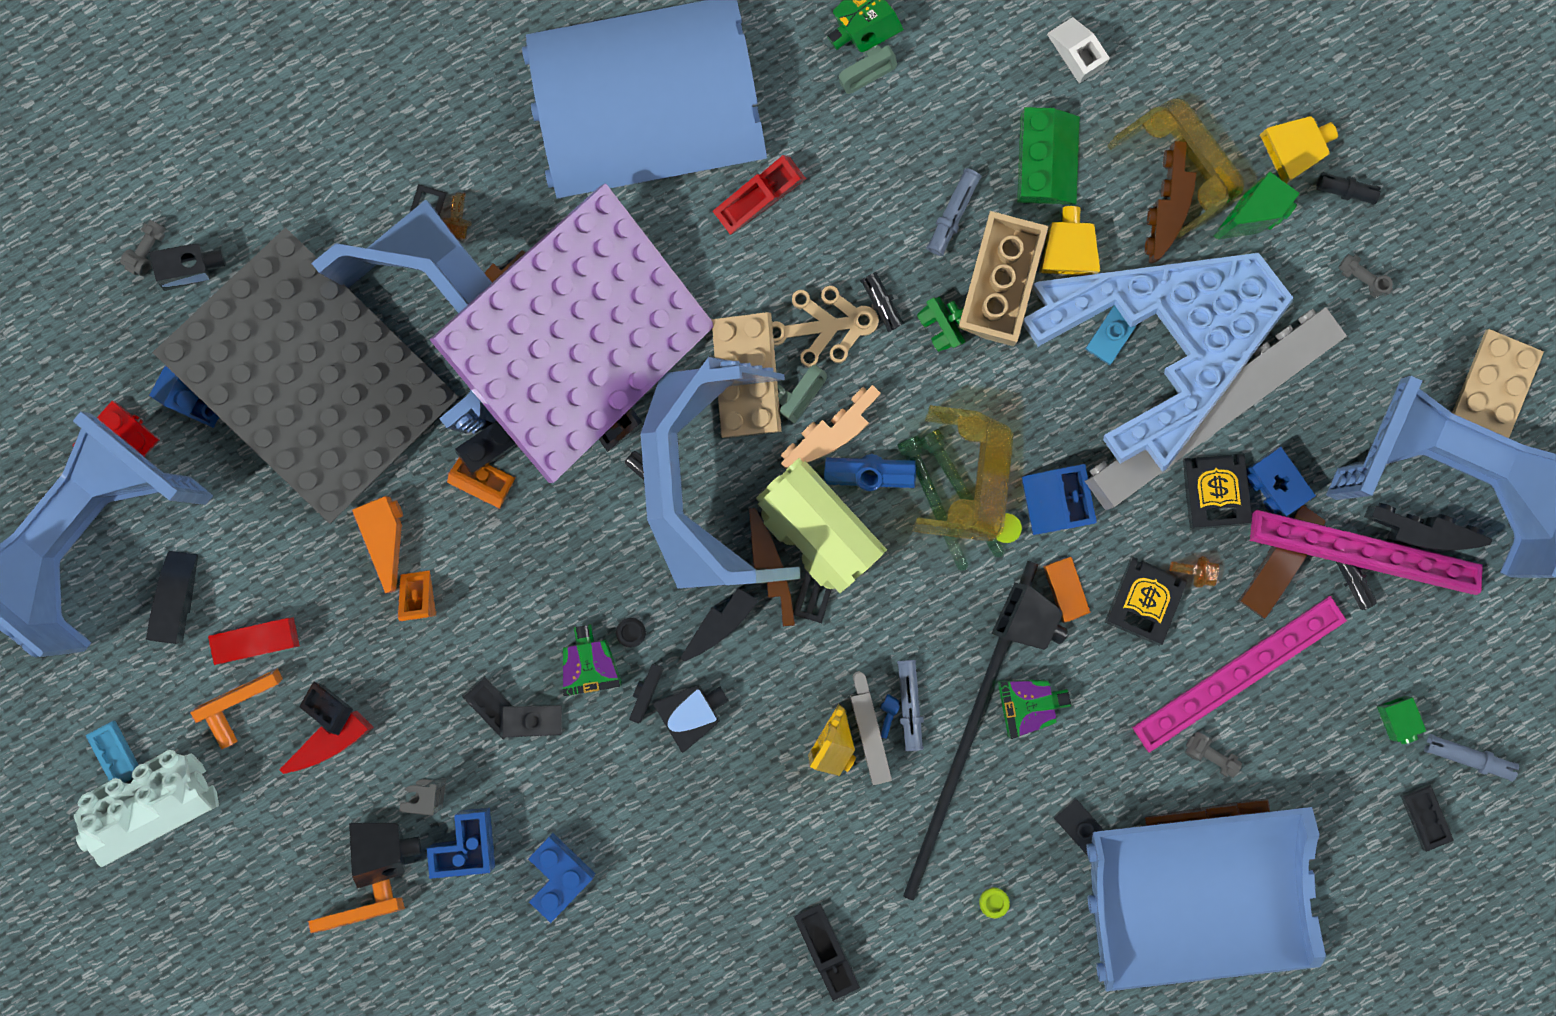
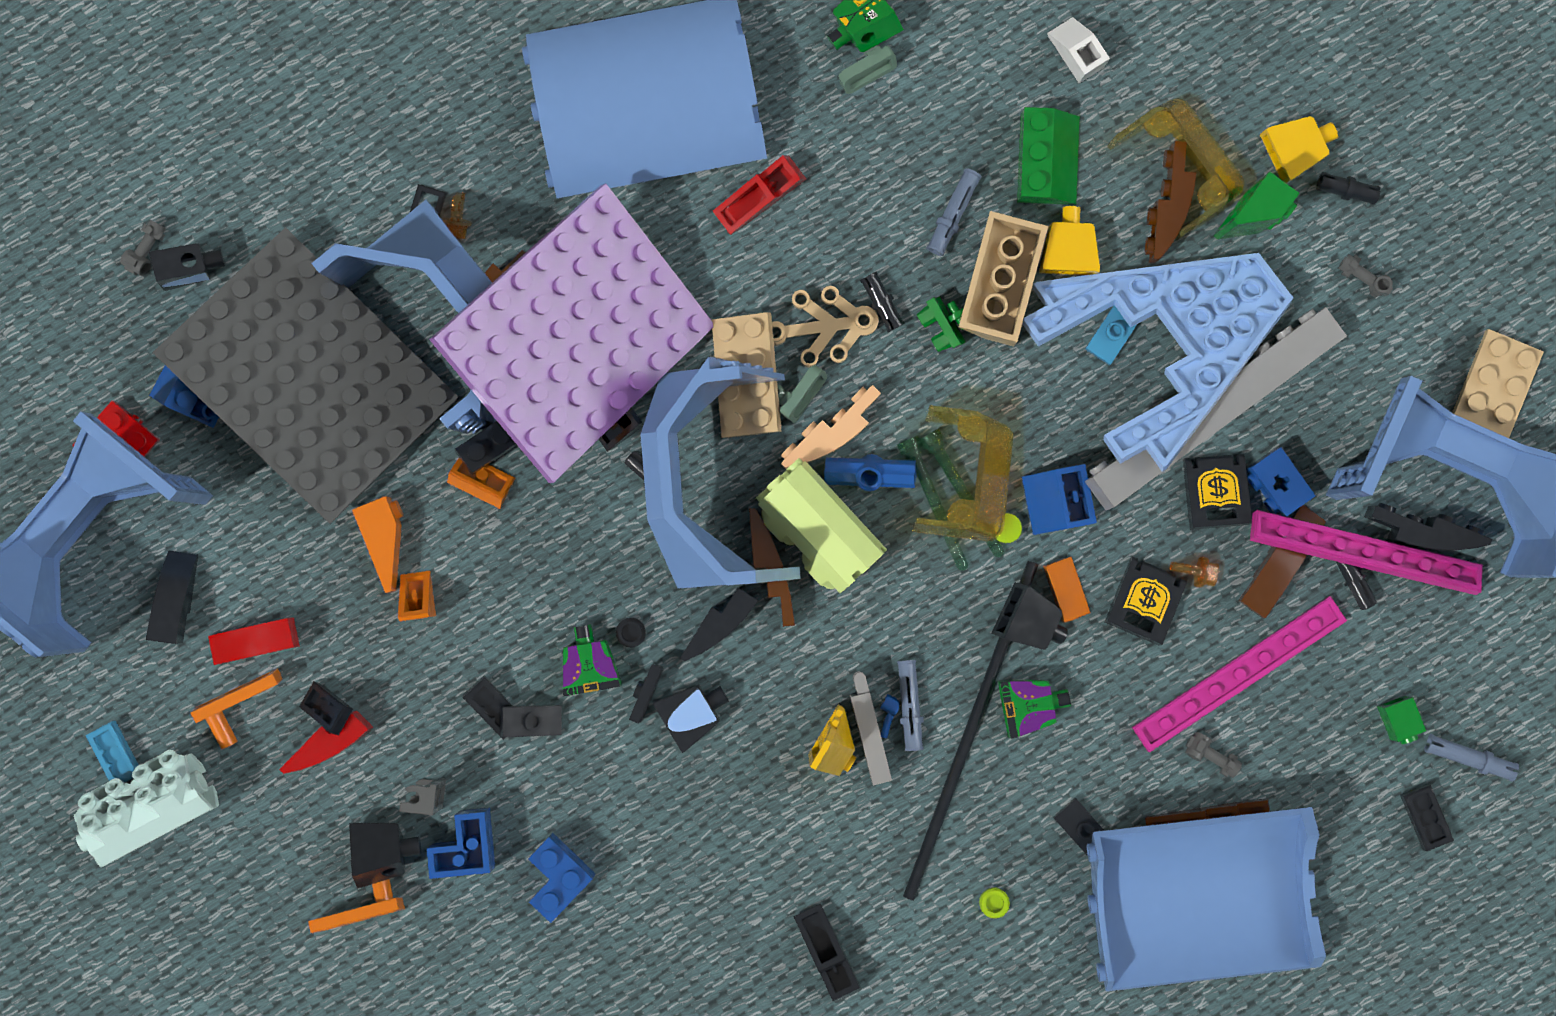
black tile [793,570,832,624] -> none

